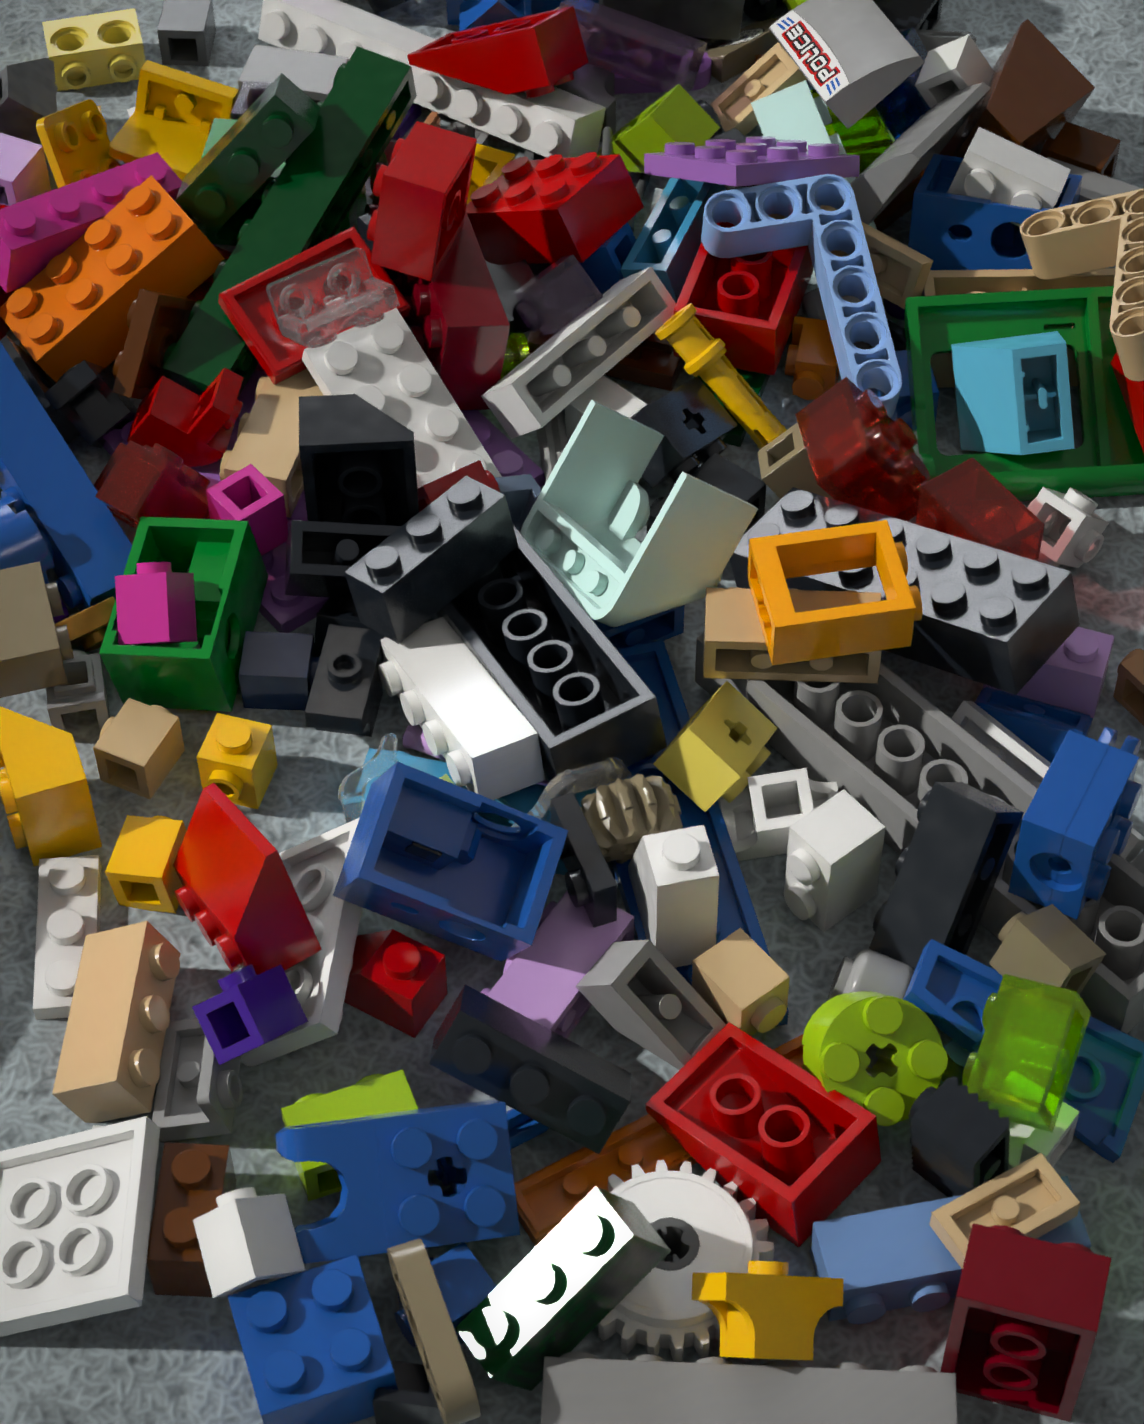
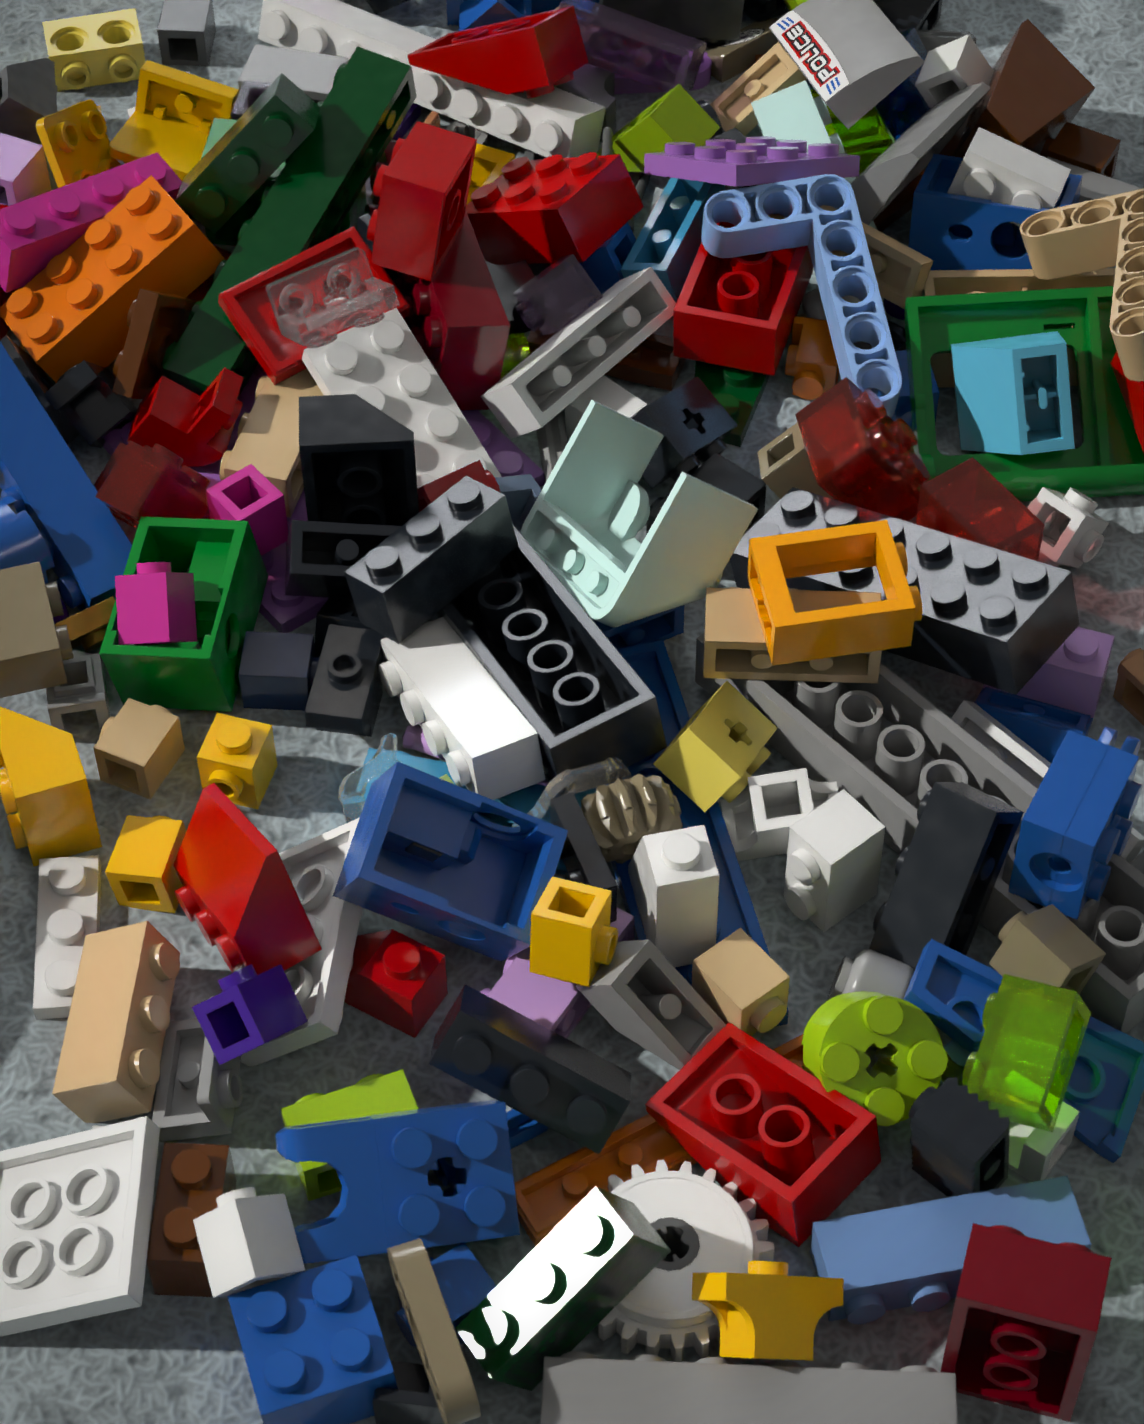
yellow pin [655,303,787,449] -> none
tan plate [929,1153,1081,1269] -> none
none -> yellow brick [529,876,618,987]

